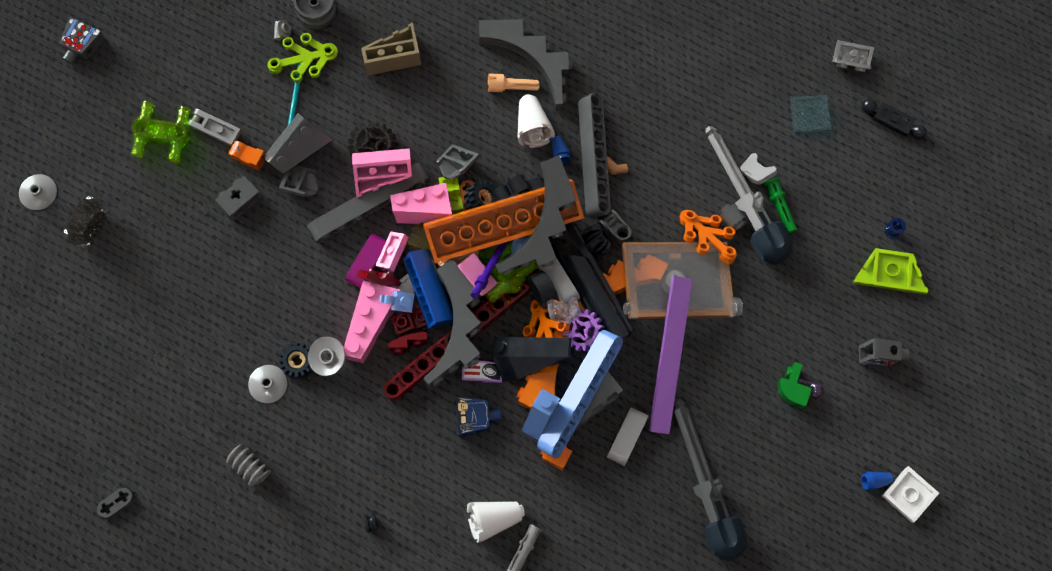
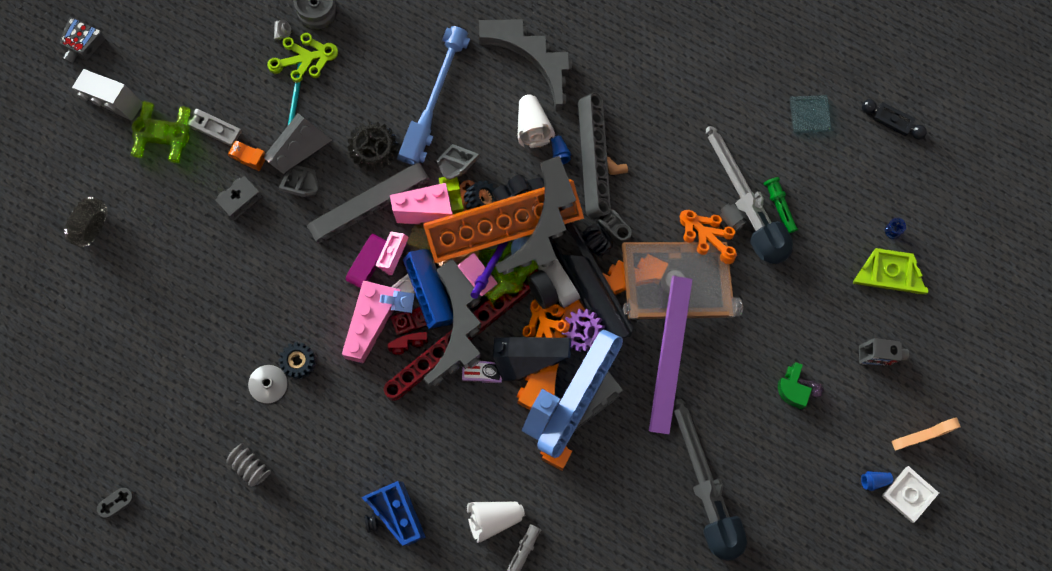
light grey dish [19,174,57,210] -> none
light grey dish [308,337,345,376] -> none
bright pink wedge [352,149,412,198] -> none
dark red slope [357,269,402,286] -> none
dark tan wedge [361,22,421,76] -> none
dark blue torso [456,397,501,437] -> none
light nougat piece [488,74,539,93] -> none
clear bracket [547,297,580,324] -> none
light grey beam [607,407,649,466] -> none
piece [740,153,777,185] -> none
light grey bracket [832,40,874,72] -> none
none -> wedge [72,69,143,121]
none -> blue wedge [362,481,426,546]
none -> medium blue bar [397,26,470,165]
none -> light nougat beam [891,417,961,451]

